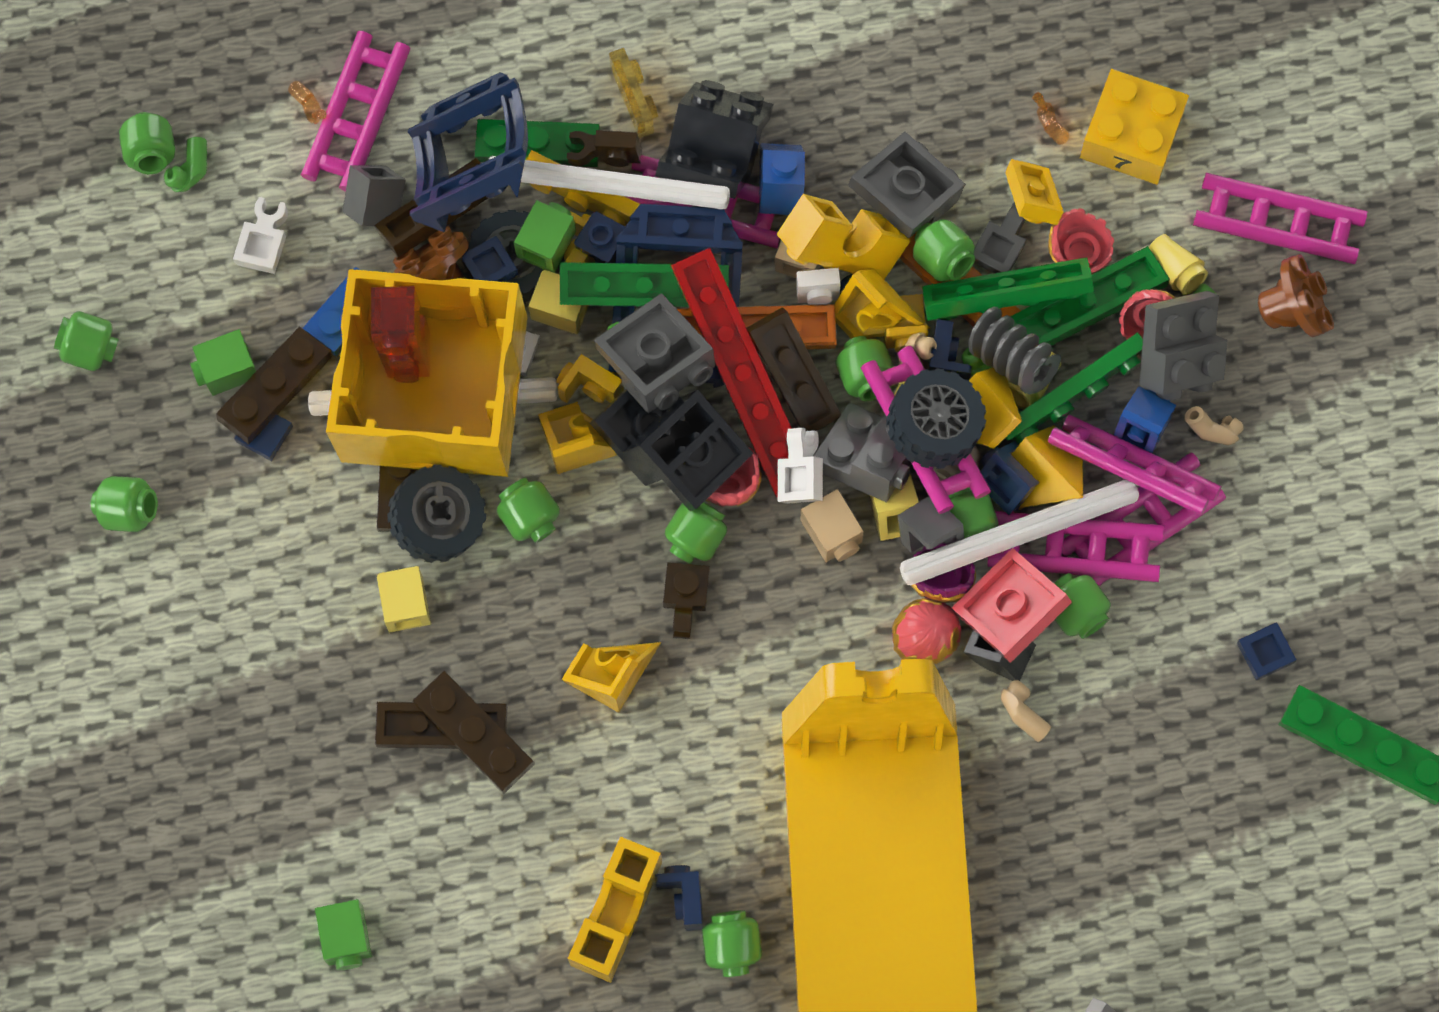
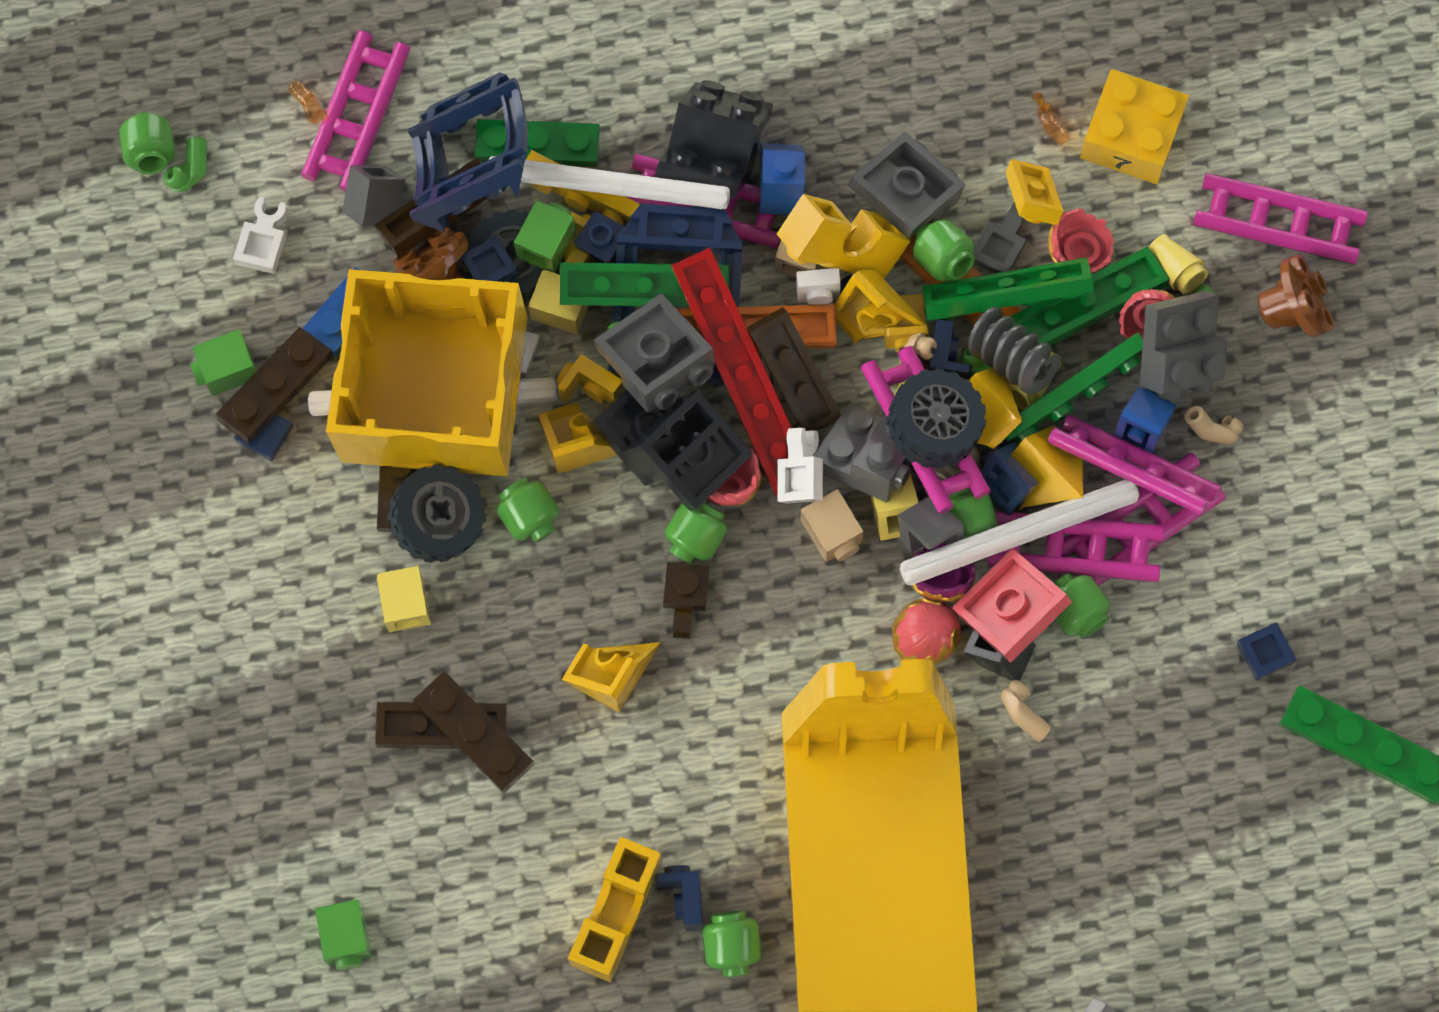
bright green head [54,311,119,371] -> none
bright green head [91,476,158,532] -> none
clear red arch [371,286,430,383] -> none
dark brown plate [567,130,642,167] -> none
clear yellow plate [609,48,658,138] -> none
bright green head [835,336,894,401] -> none

